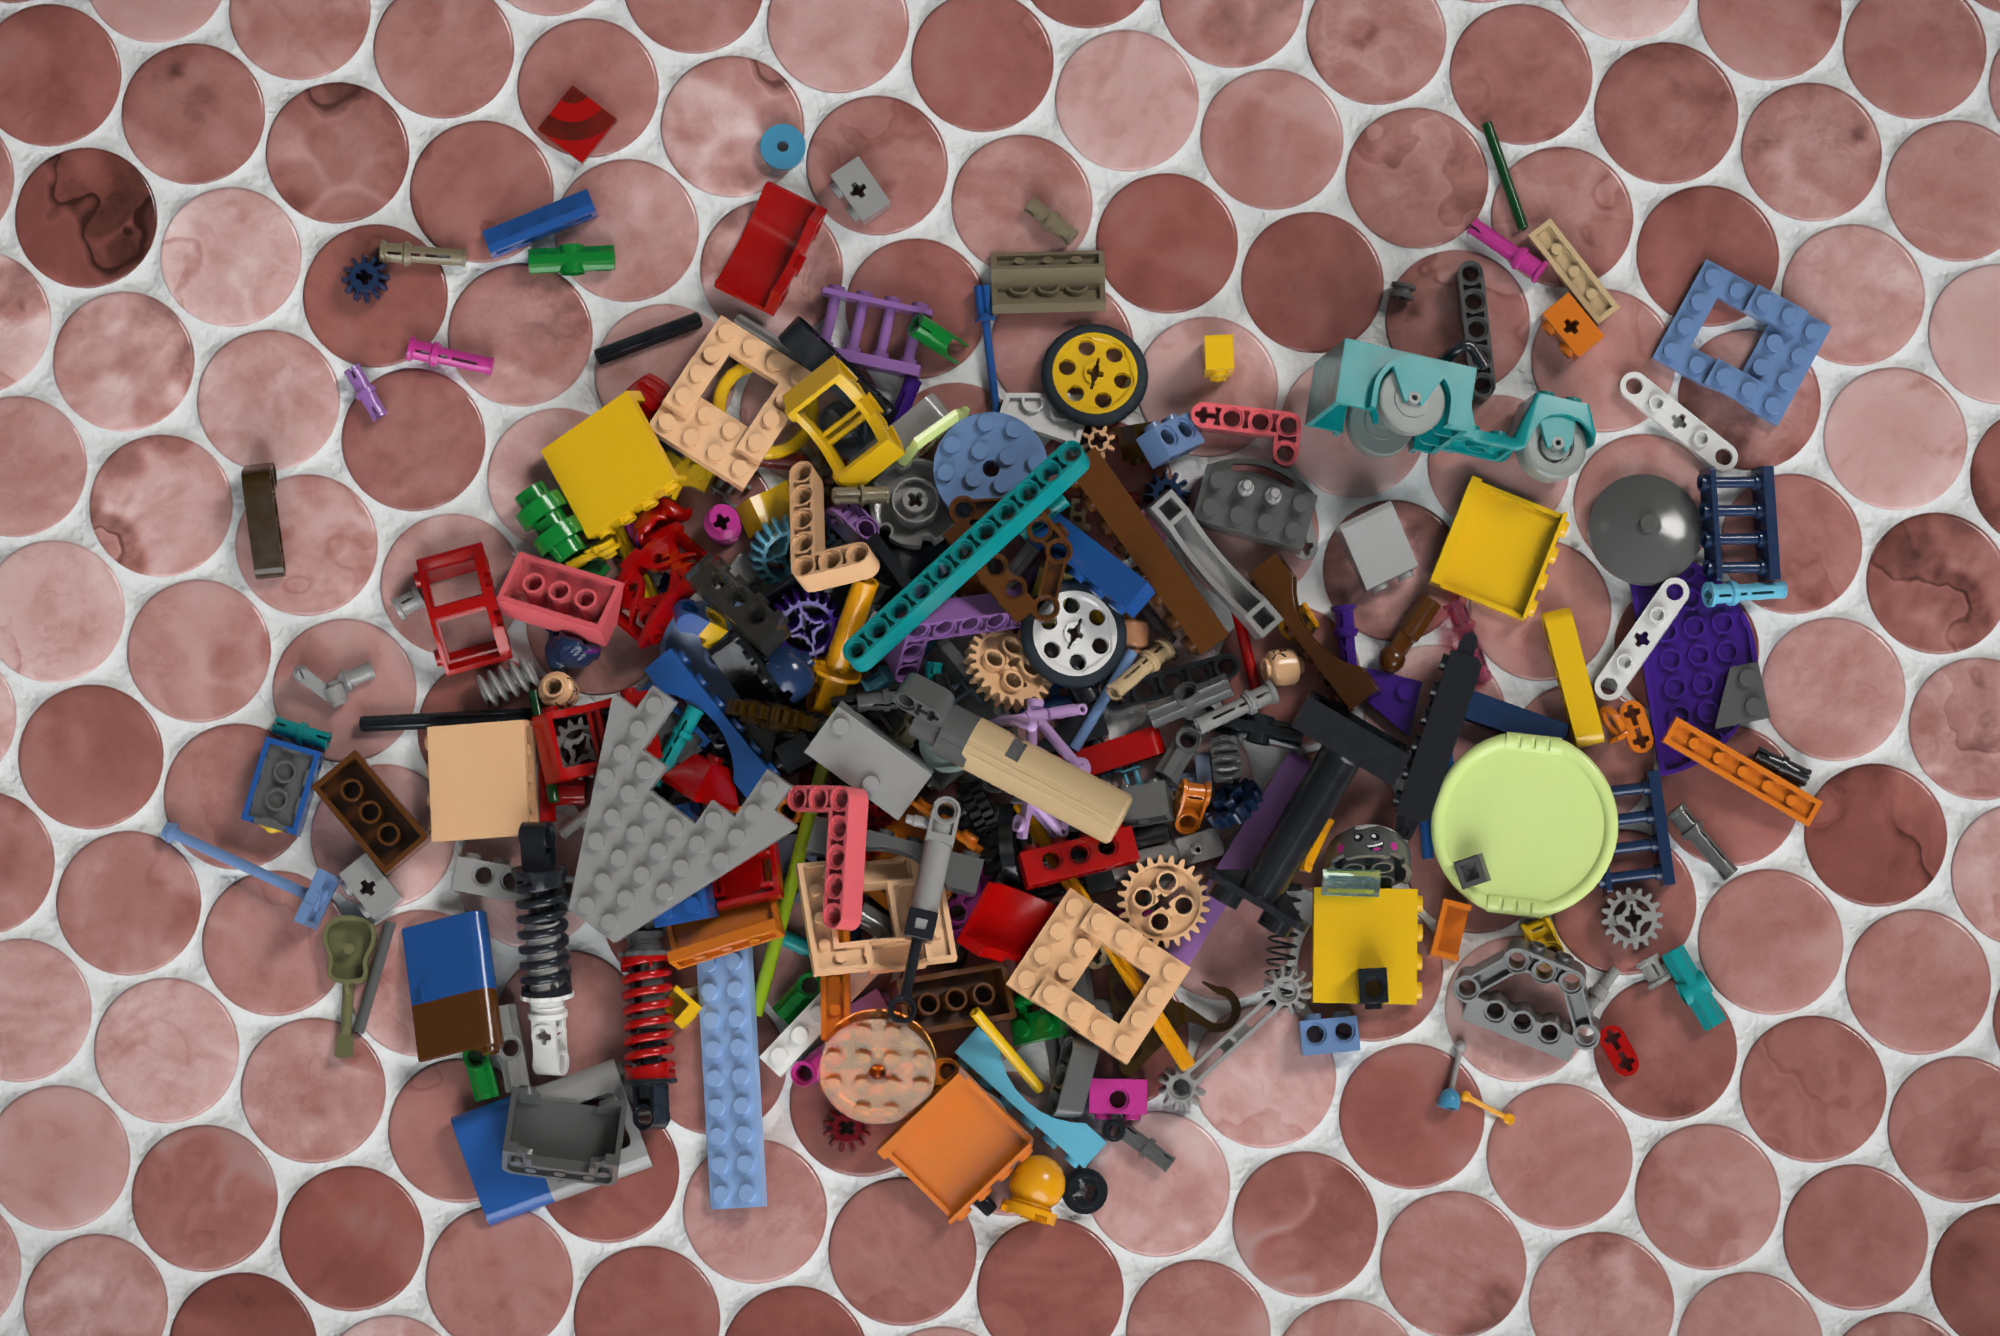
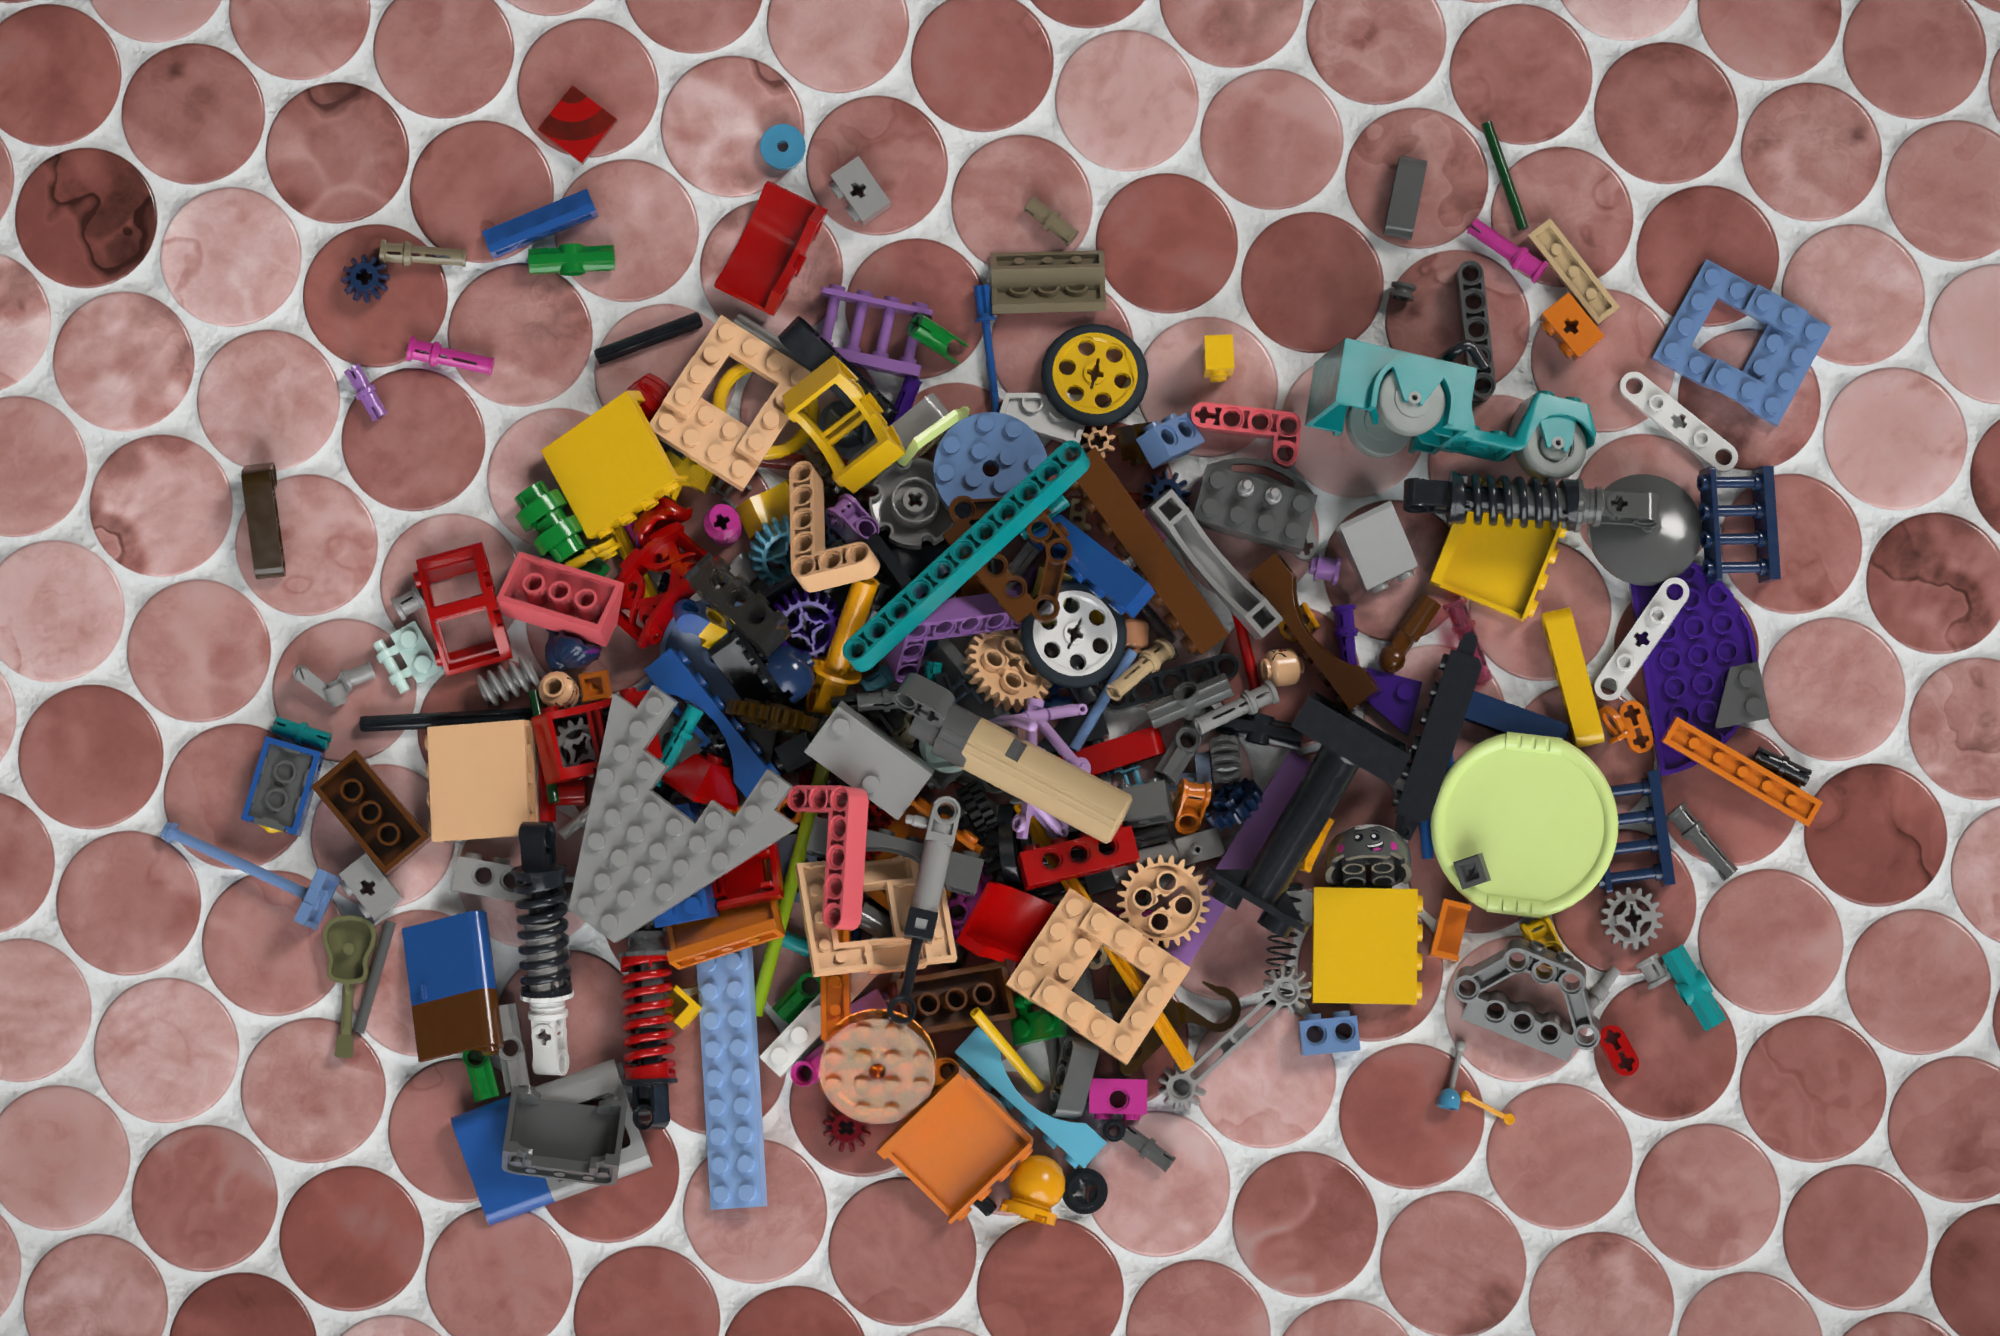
dark tan axle [831,484,890,507] -> none
clear light blue tile [1321,869,1381,897] -> none
black brick [1356,967,1389,1010] -> none
medium azure pin [1701,580,1788,607] -> none
none -> light aqua plate [373,621,444,694]
none -> orange tile [578,669,612,702]
none -> medium lavender brick [1309,553,1342,586]
none -> dark grey beam [1383,155,1428,240]
none -> black piece [1403,470,1659,533]

